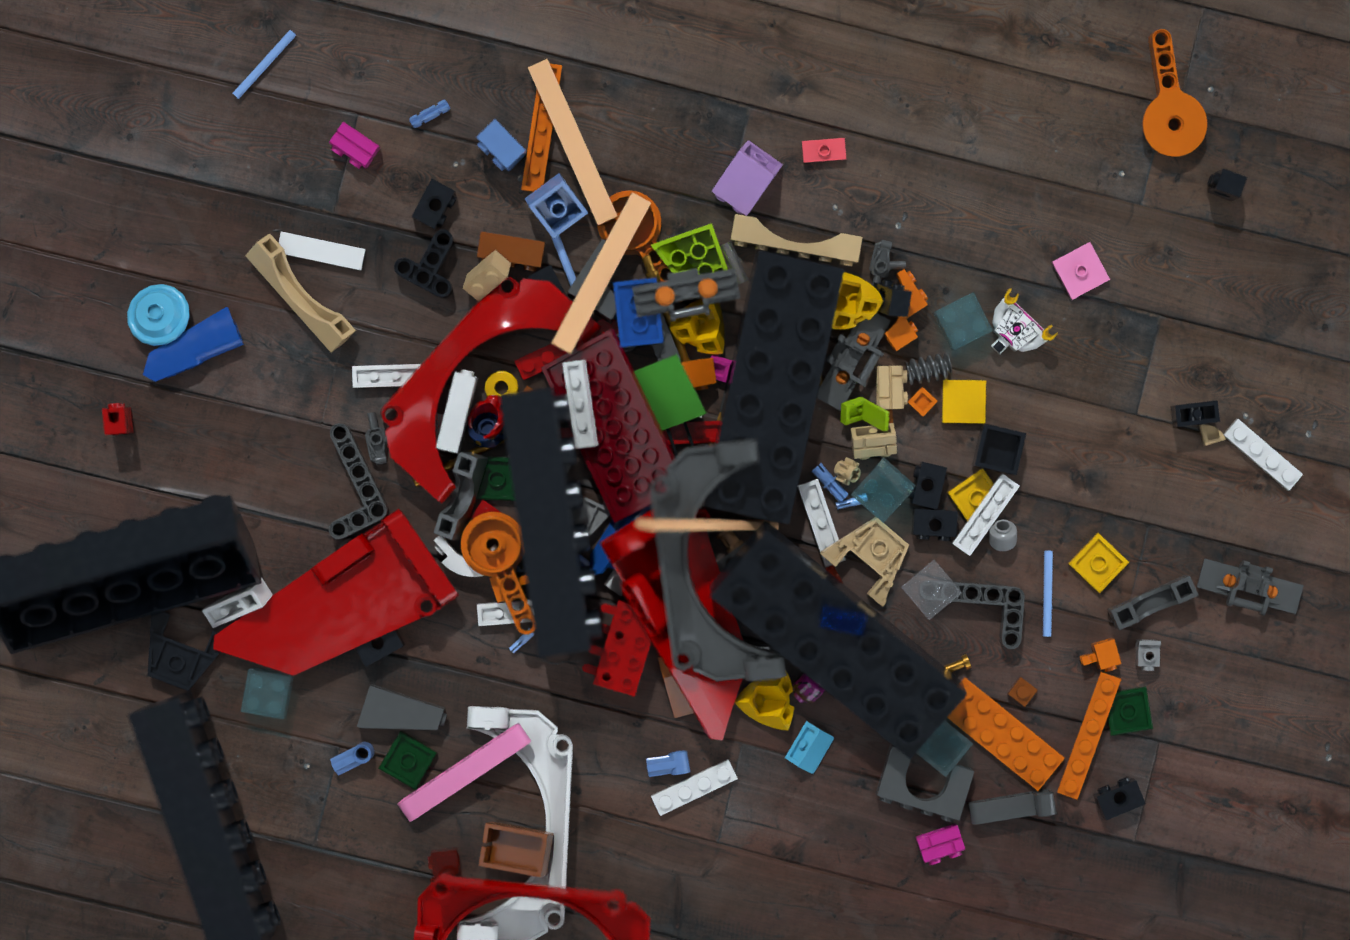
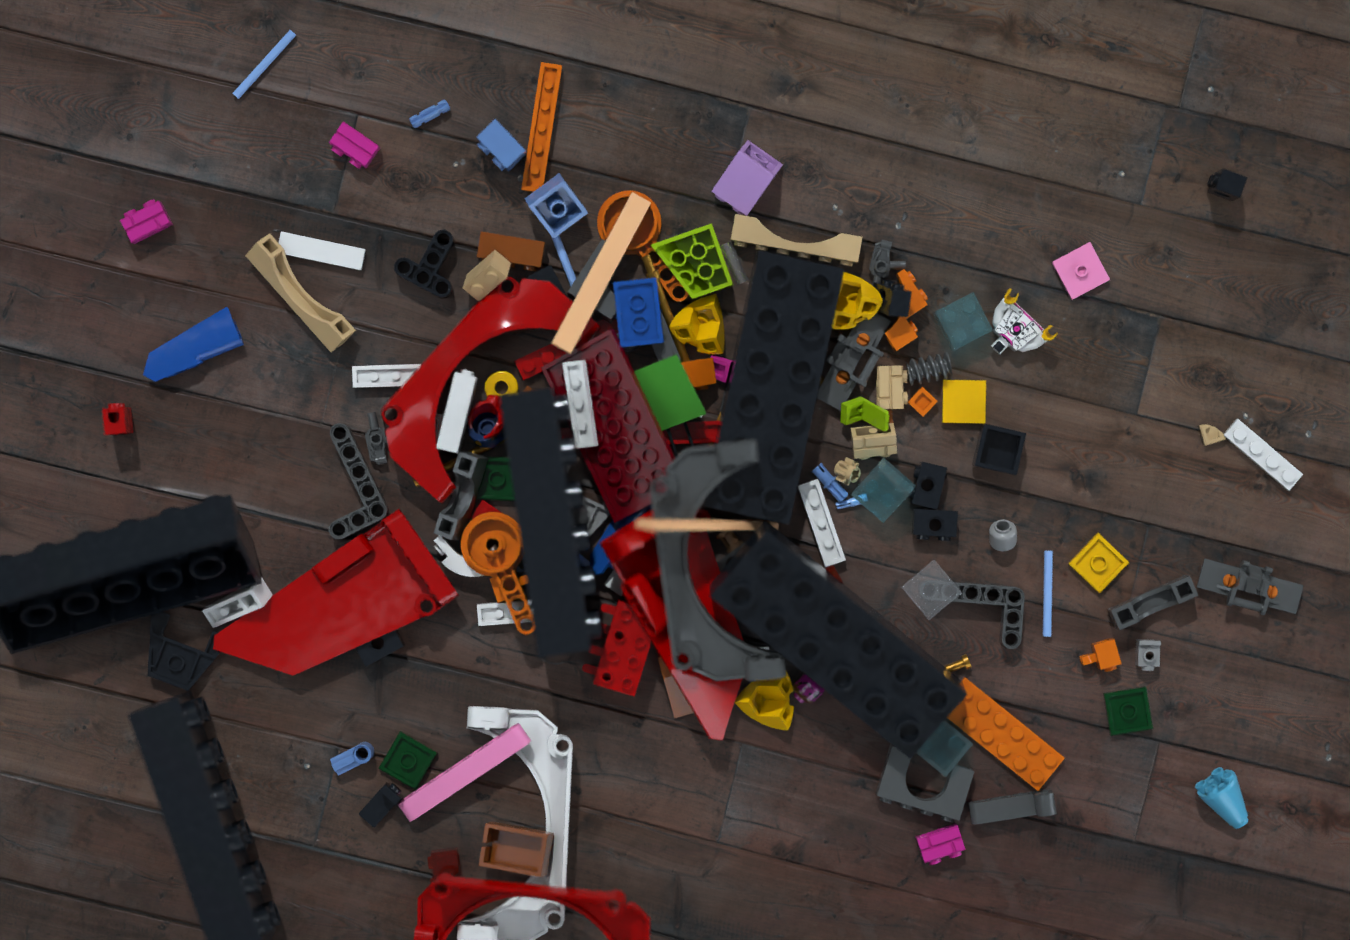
medium azure piece [127,284,190,346] -> none
clear light blue piece [241,667,294,719] -> none
dark grey slope [357,684,447,730] -> none
black brick [411,179,457,230] -> none
light blue pin [509,628,535,653] -> none
light nougat tile [528,59,618,226] -> none
dark grey piece [632,268,740,322] -> none
medium blue piece [646,750,690,777] -> none
white plate [651,759,738,816] -> none
medium azure panel [785,721,834,774] -> none
coral plate [802,138,846,163] -> none
tan wing [819,517,909,607] -> none
clear blue slope [819,605,867,636] -> none
yellow tile [947,468,994,521] -> none
white plate [952,473,1020,556] -> none
dark orange plate [1007,677,1038,707] -> none
orange plate [1057,671,1121,800] -> none
black brick [1093,777,1146,821] -> none
orange beam [1142,29,1207,157] -> none
black brick [1171,400,1220,427] -> none
none -> dark pink brick [120,199,173,244]
none -> black bracket [359,782,403,827]
none -> medium azure cone [1195,767,1248,829]

